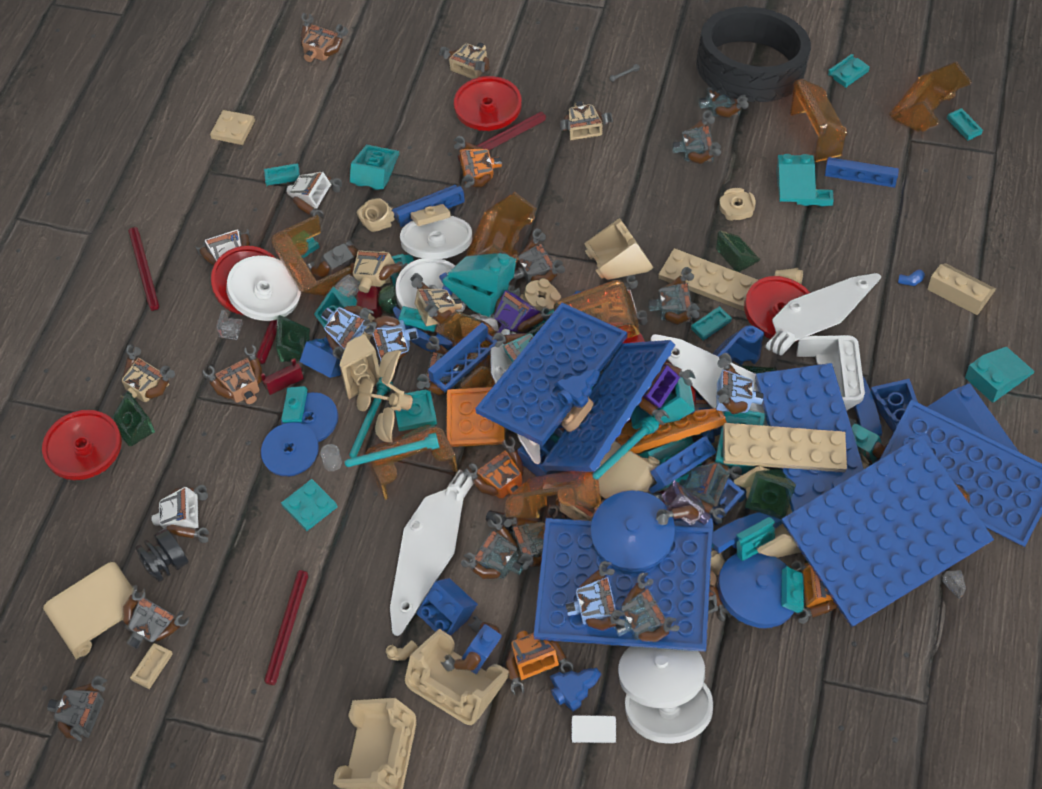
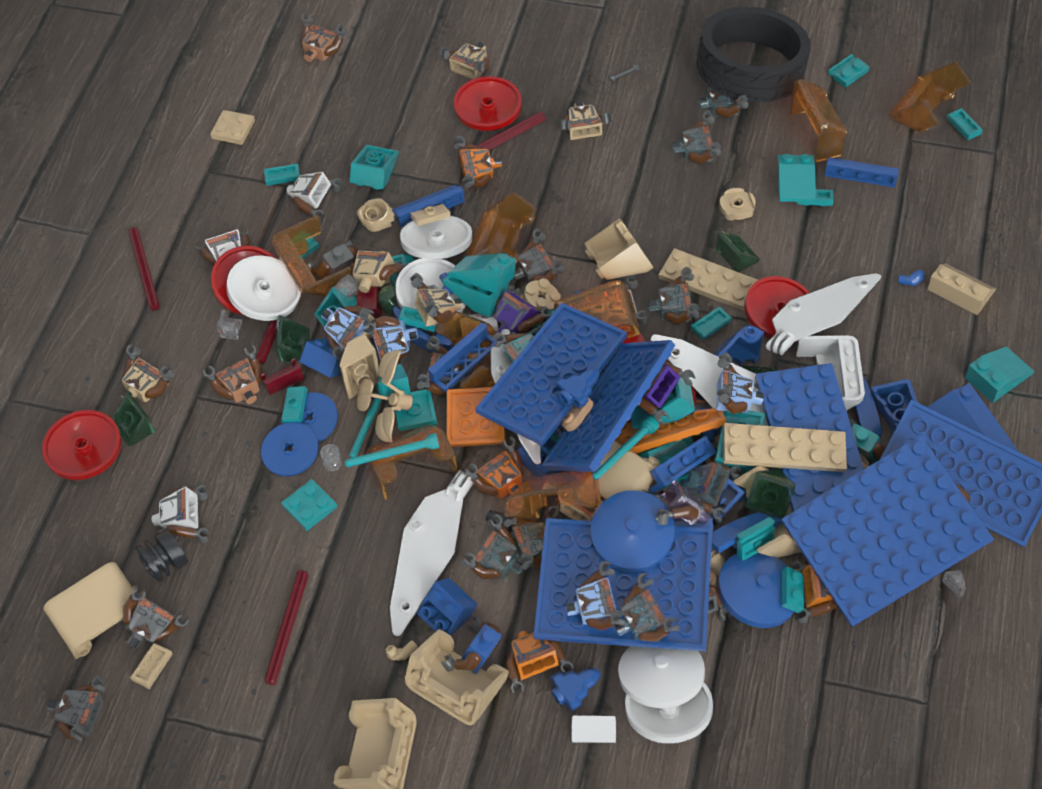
tan cone [775,268,803,284] -> none
none -> teal slope [378,364,411,397]

